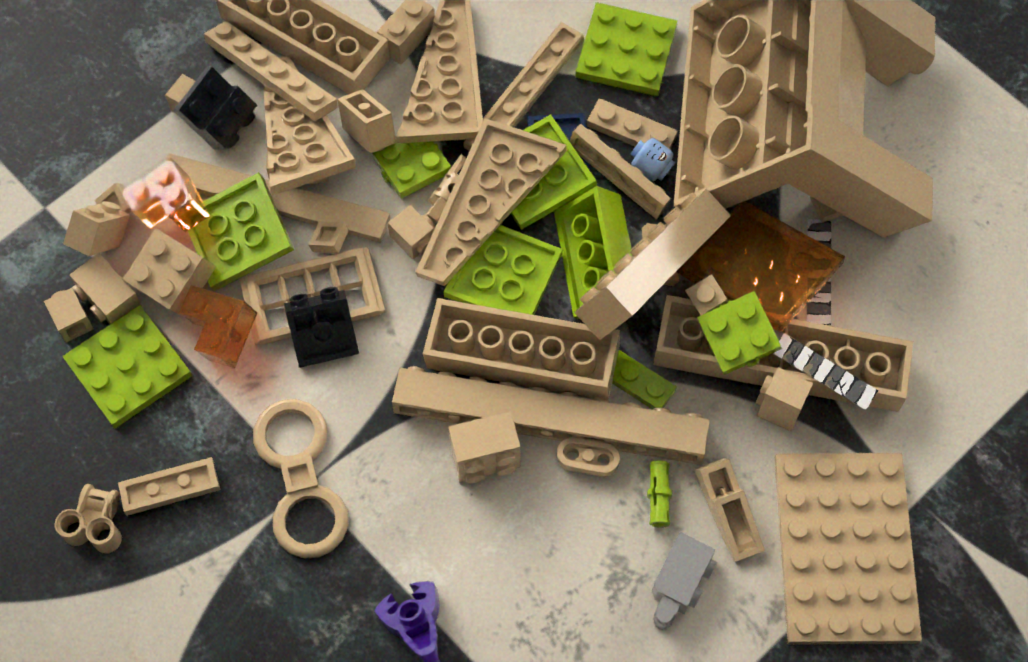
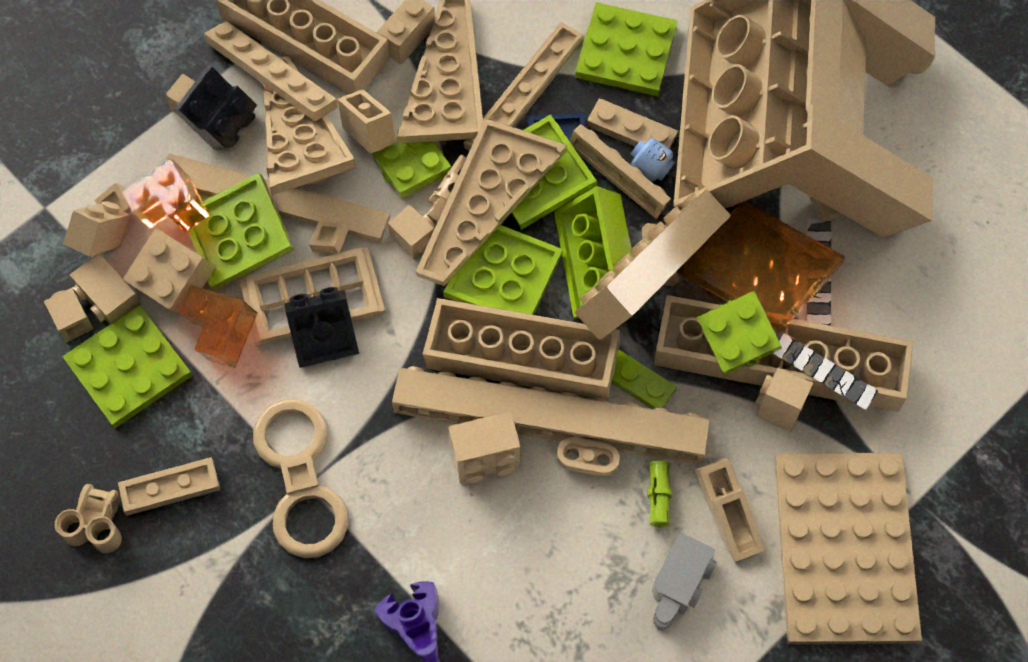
tan plate [685,274,728,315] -> none

